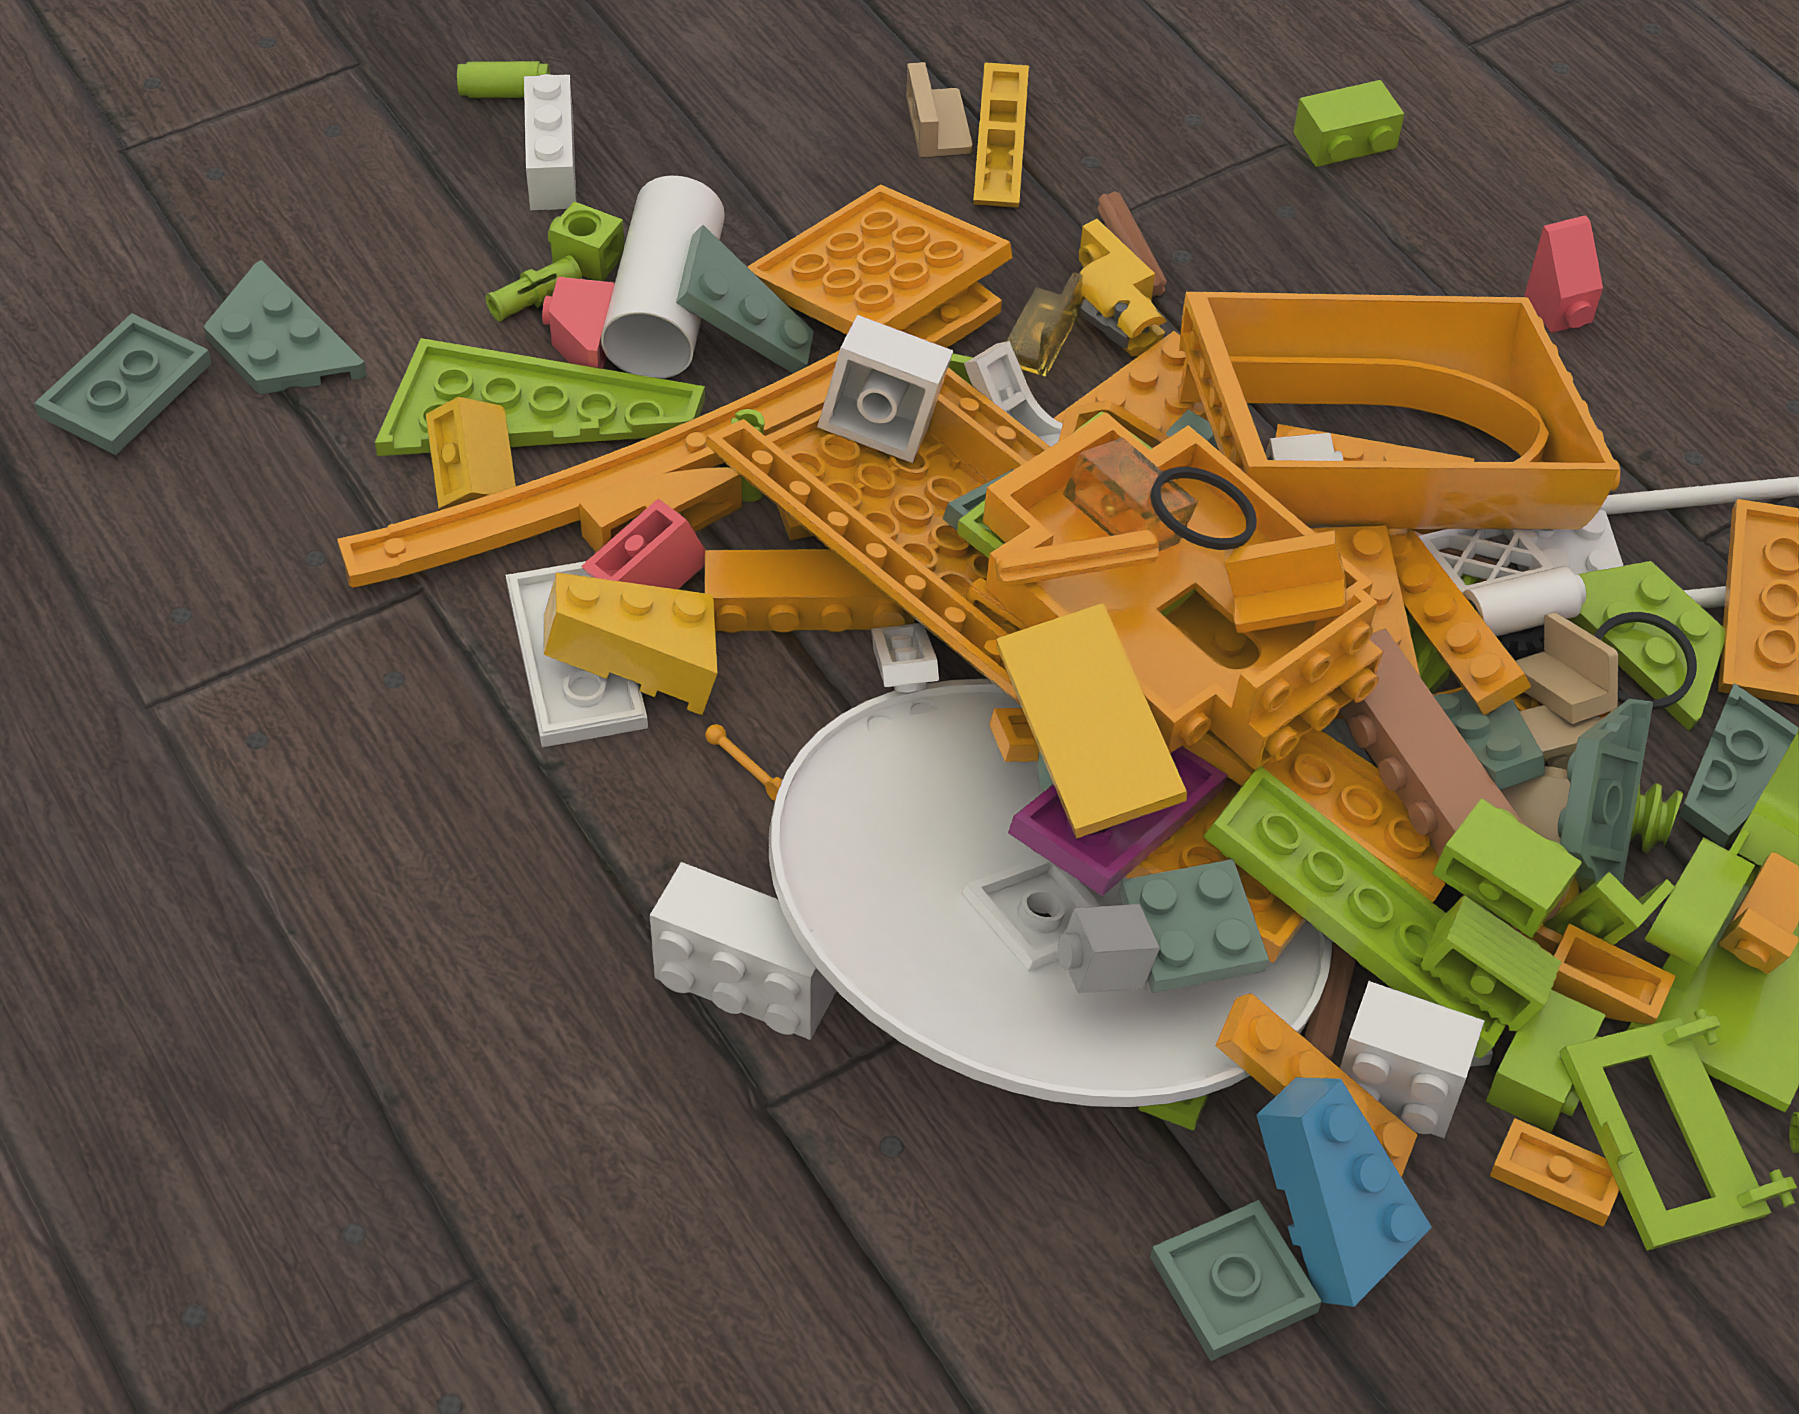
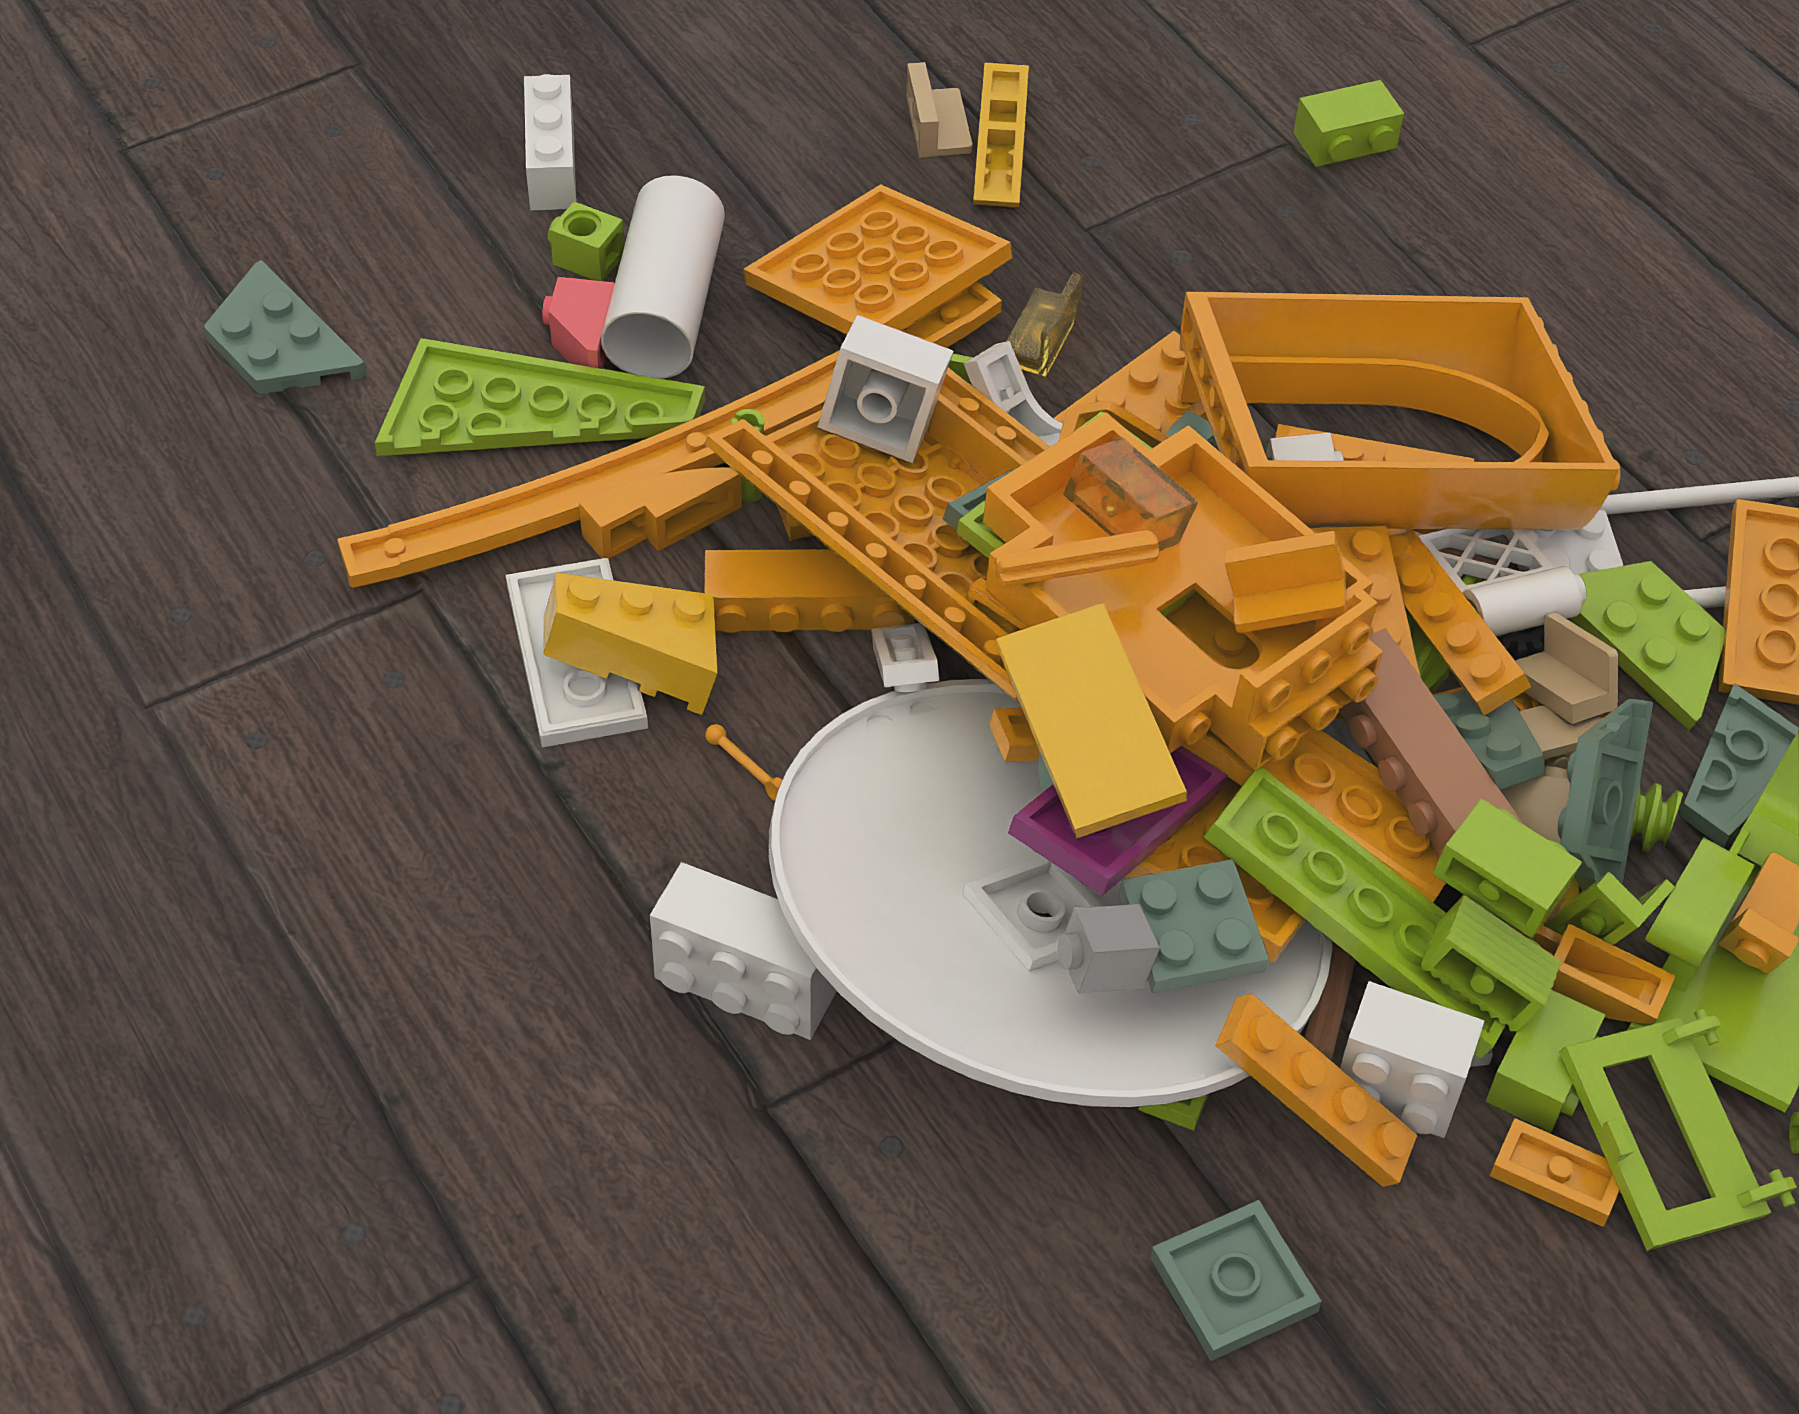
sand green plate [34,313,212,455] -> none
yellow panel [426,397,516,509] -> none
lime piece [457,61,550,98] -> none
lime pin [485,255,582,322] -> none
coral slope [581,498,705,589] -> none
sand green wing [676,225,814,373] -> none
yellow plate [1077,219,1167,356] -> none
nougat axle [1098,191,1167,297] -> none
black piece [1150,467,1257,550] -> none
dark azure wedge [1256,1077,1432,1307] -> none
coral slope [1524,215,1603,333] -> none
black piece [1594,612,1697,710] -> none

